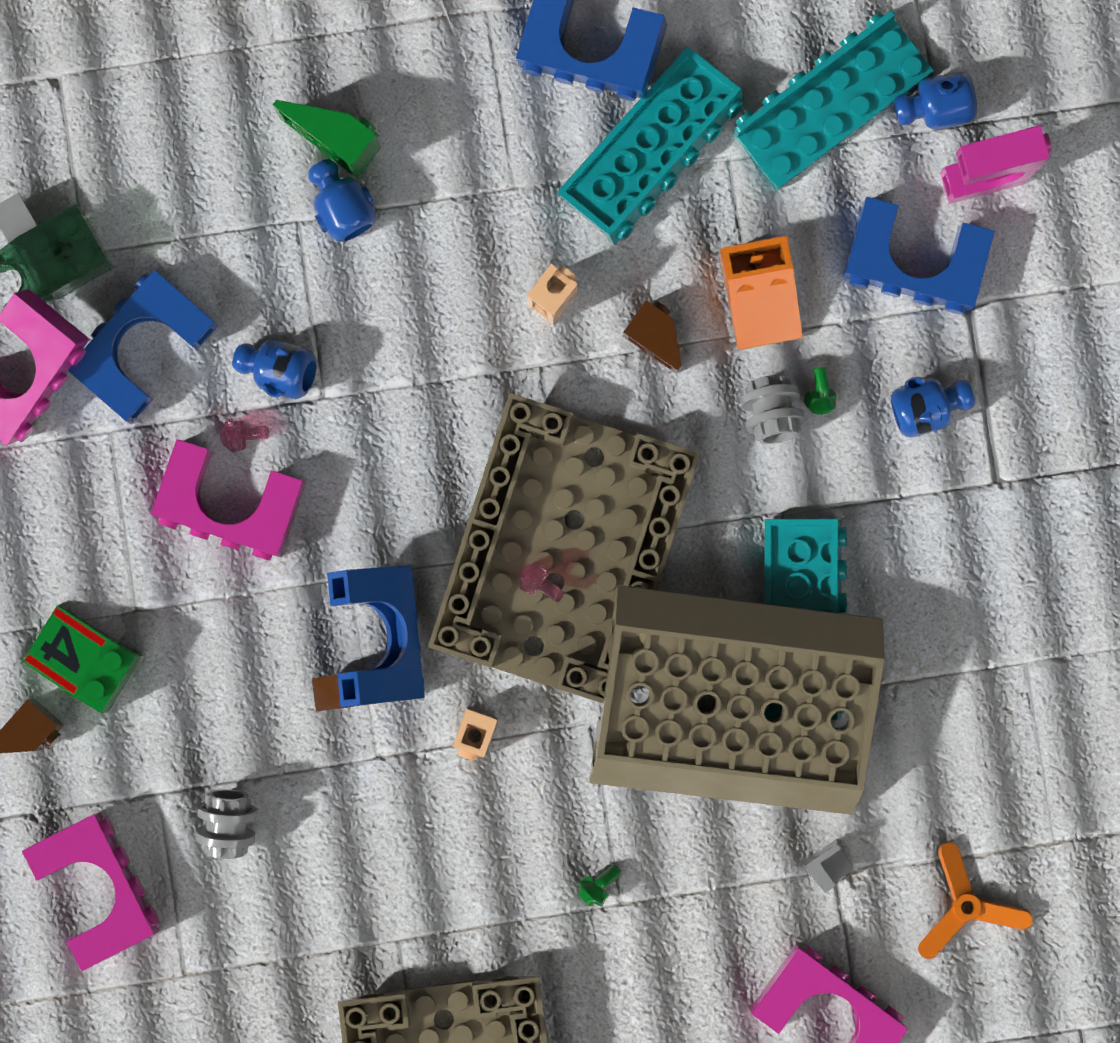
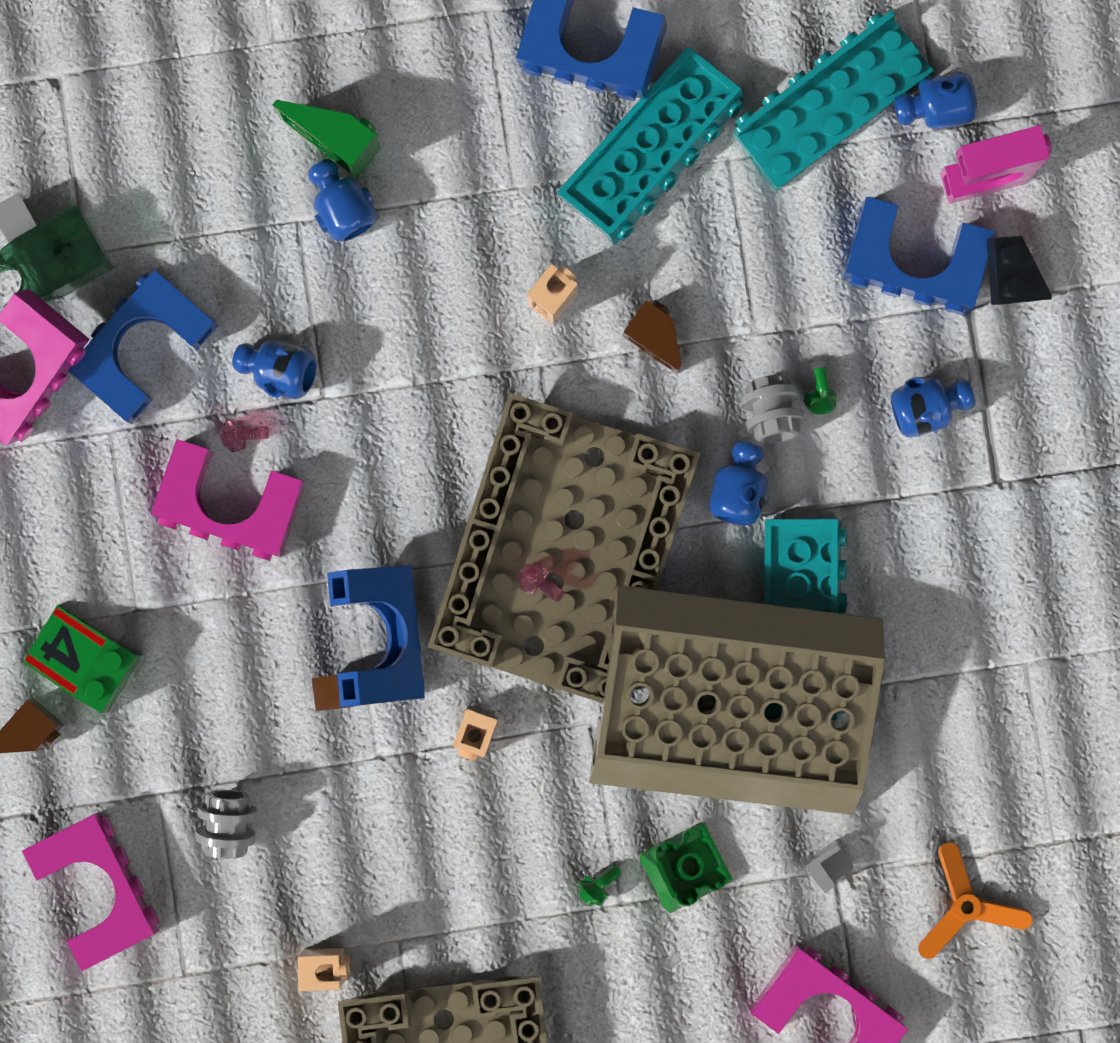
orange slope [719,236,803,351] -> none
none -> light nougat brick [298,947,351,991]
none -> green slope [640,822,732,913]
none -> blue piece [709,441,768,525]
none -> black wing [987,236,1052,305]

